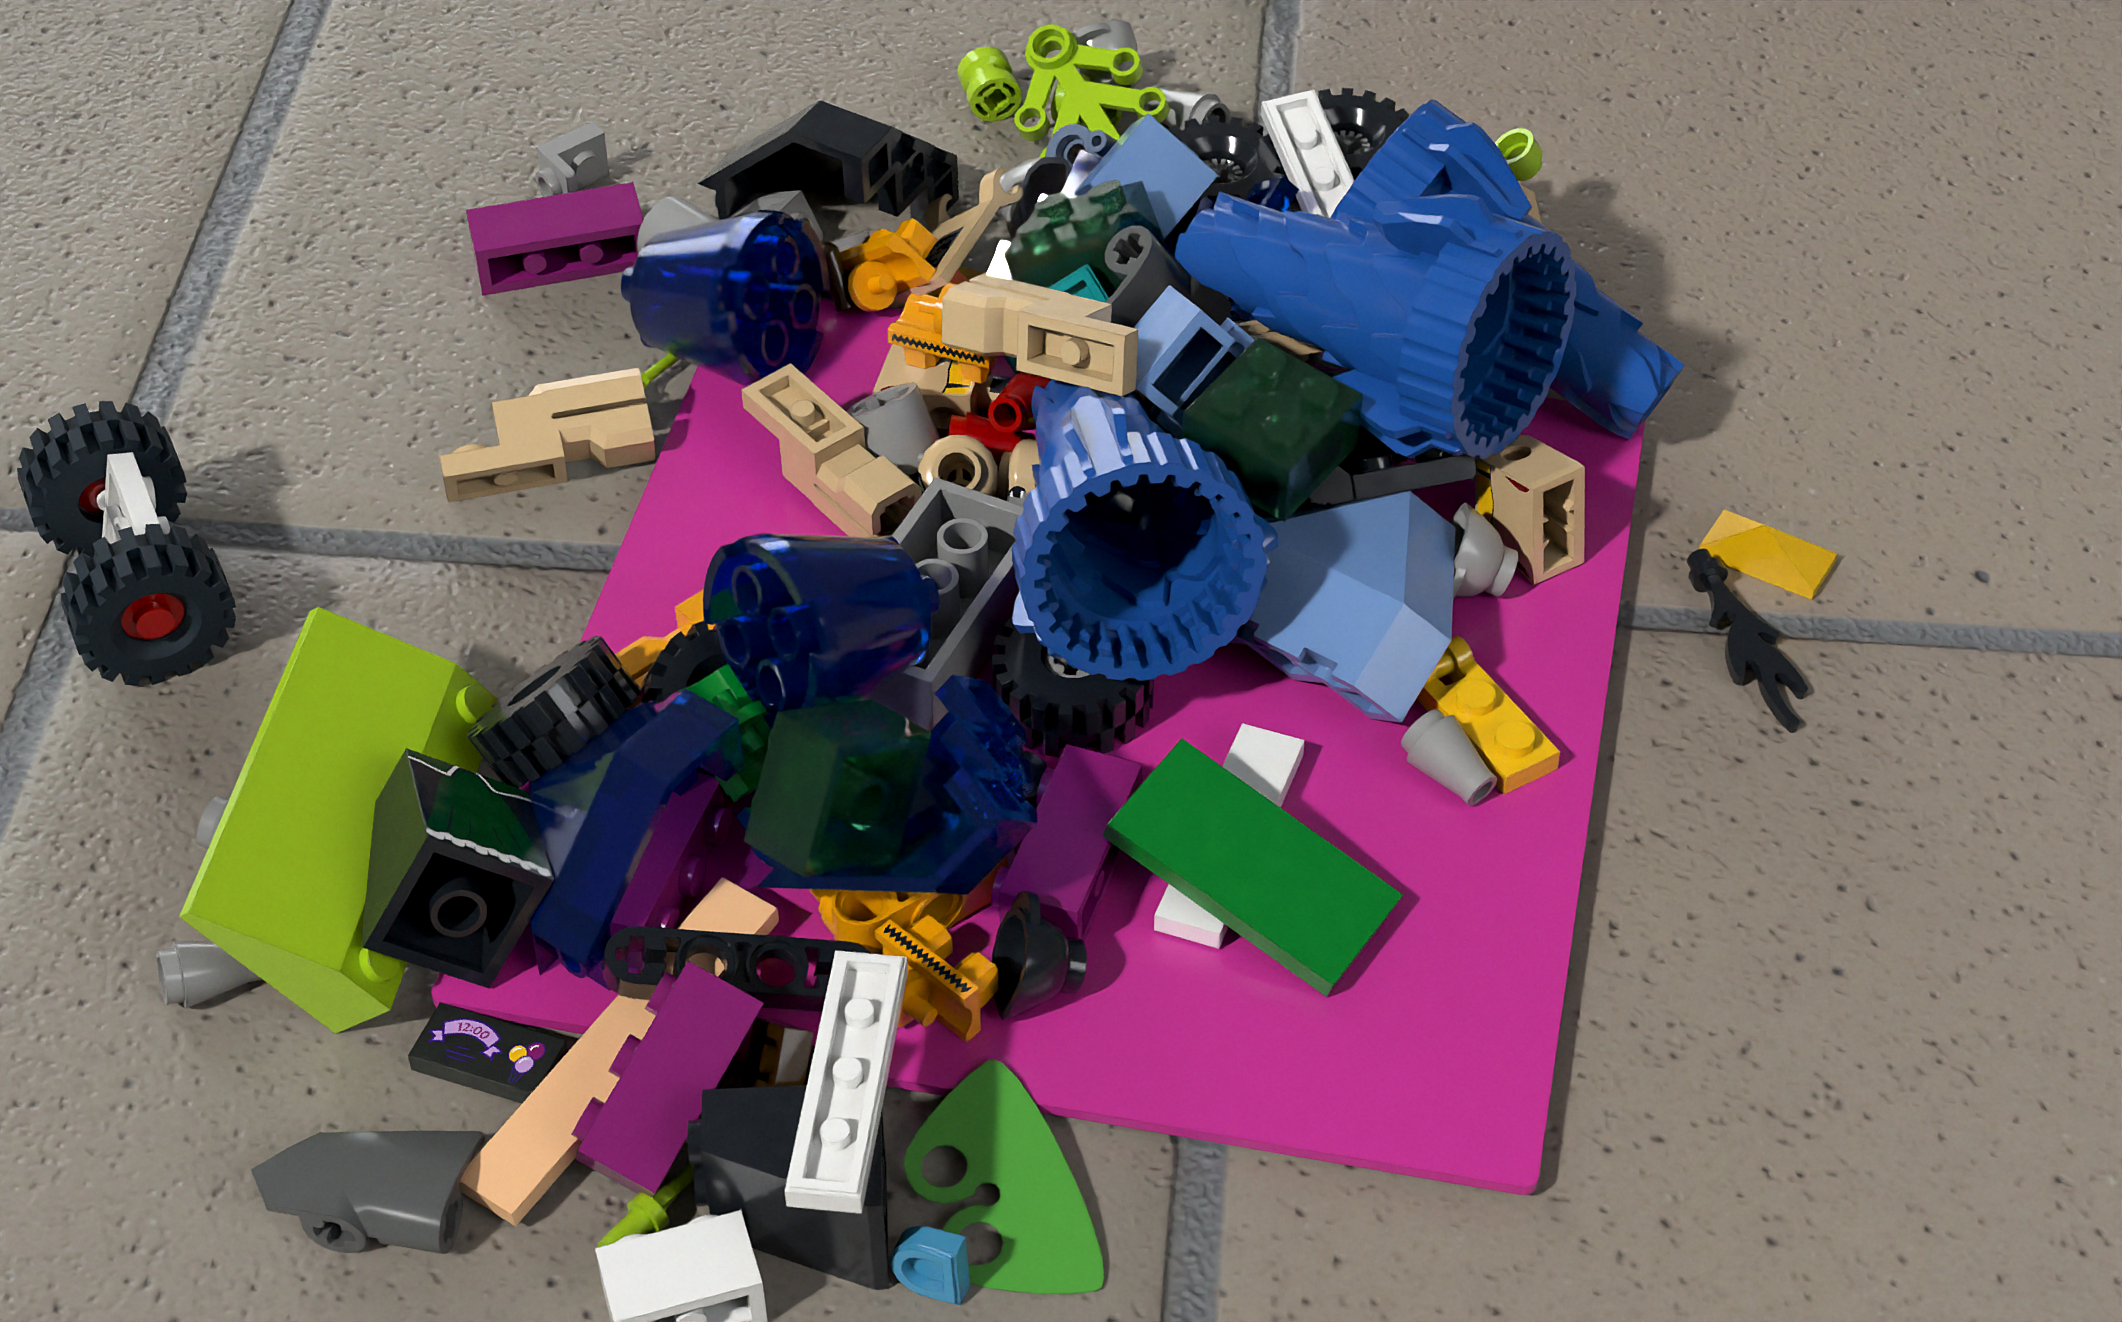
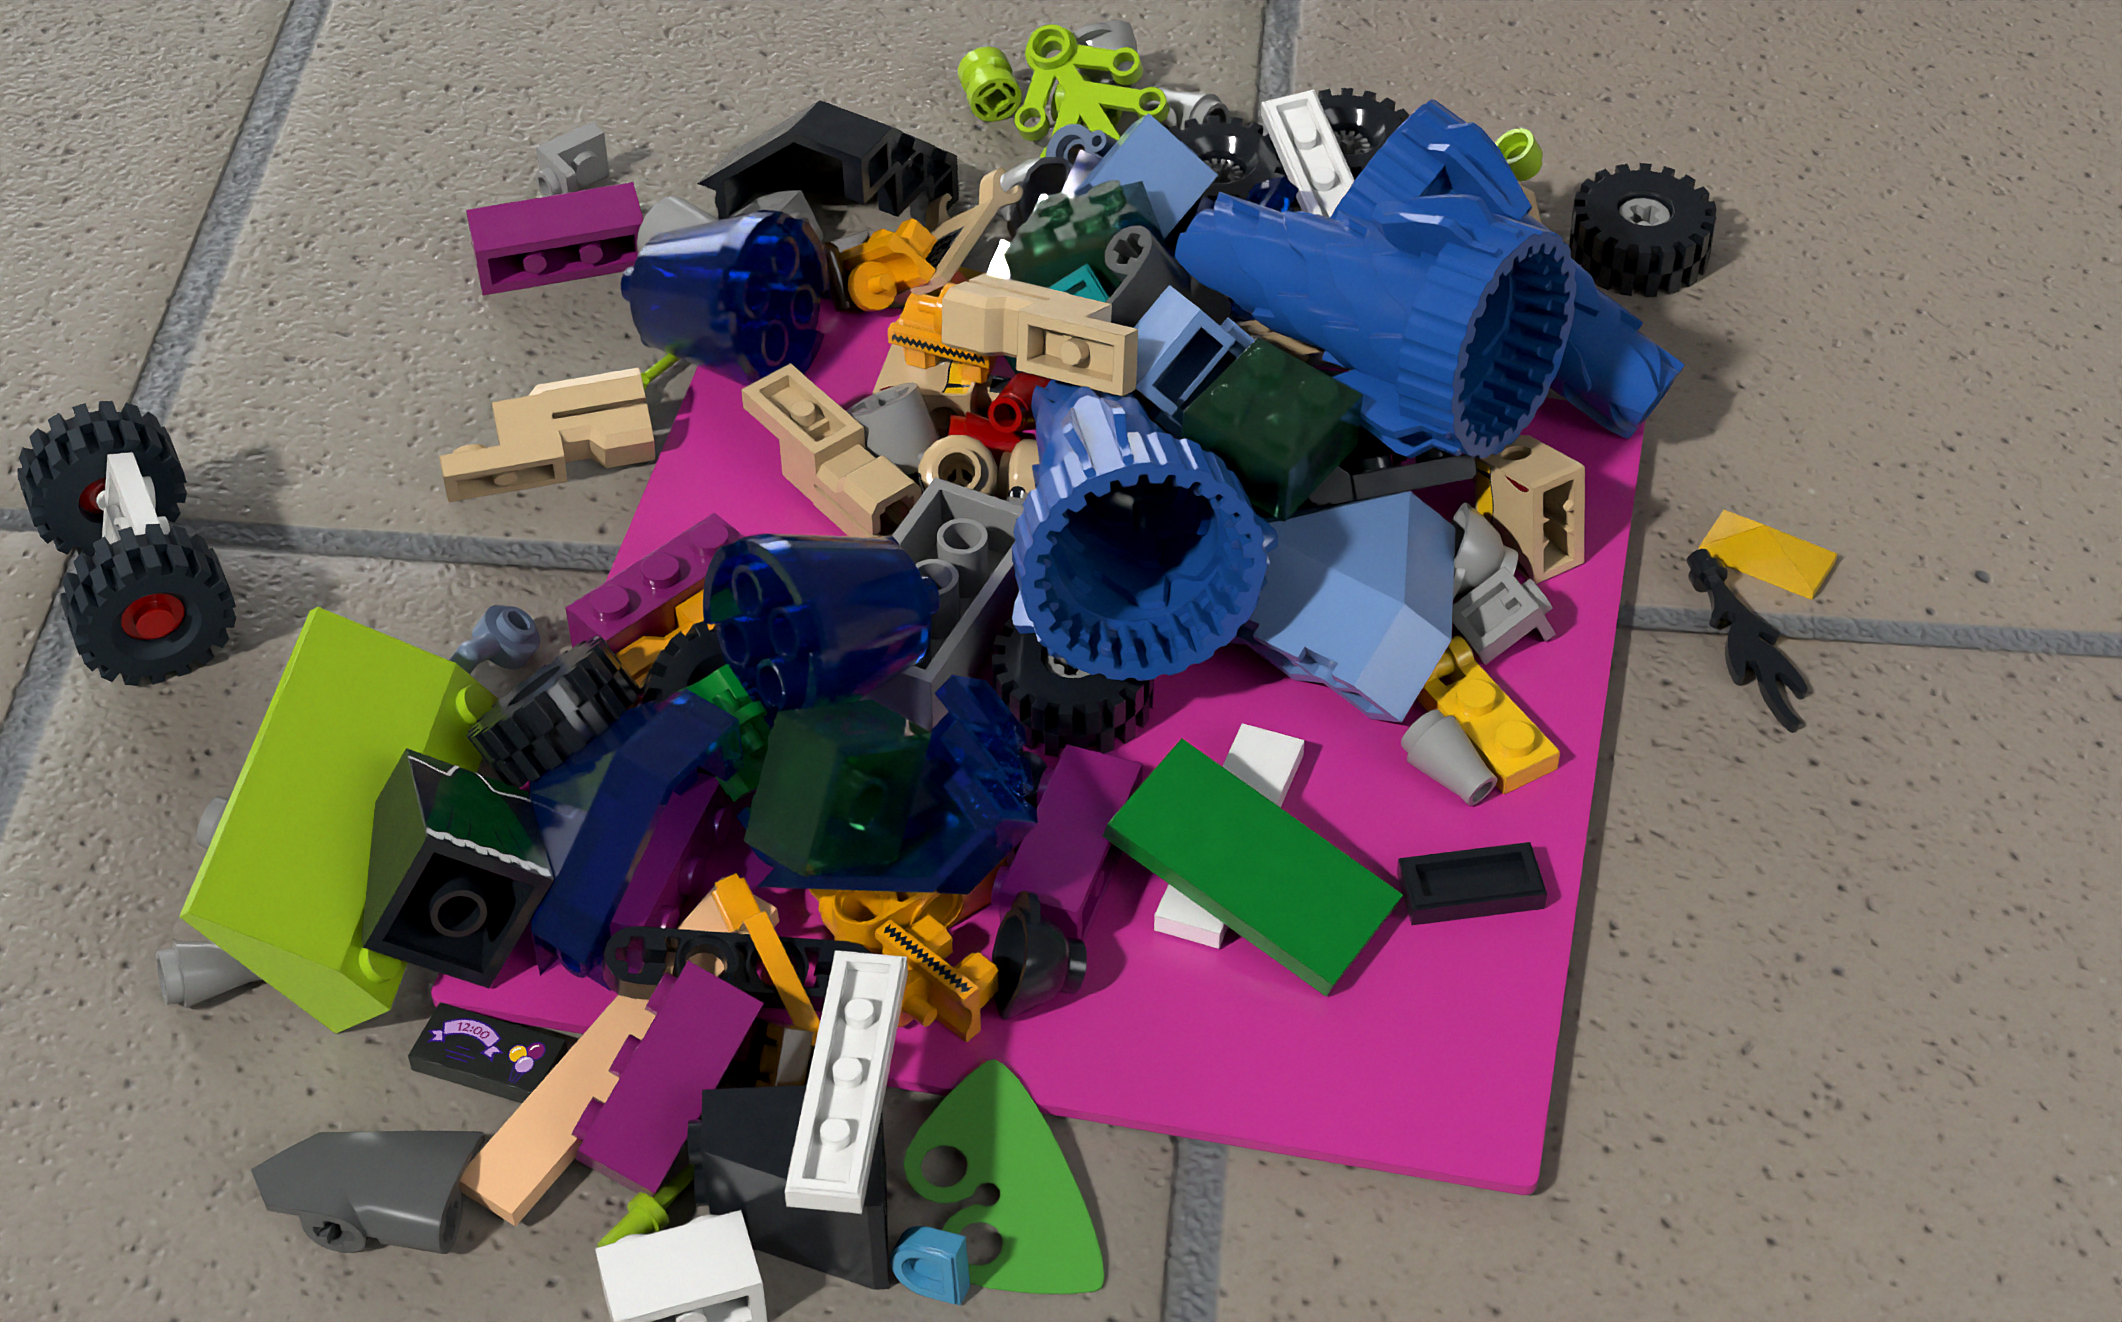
none -> sand blue plate [449,605,540,674]
none -> magenta brick [565,513,756,654]
none -> light orange piece [711,873,820,1046]
none -> black tile [1397,842,1547,925]
none -> light grey bracket [1452,566,1556,665]
none -> black bush [1569,163,1716,297]

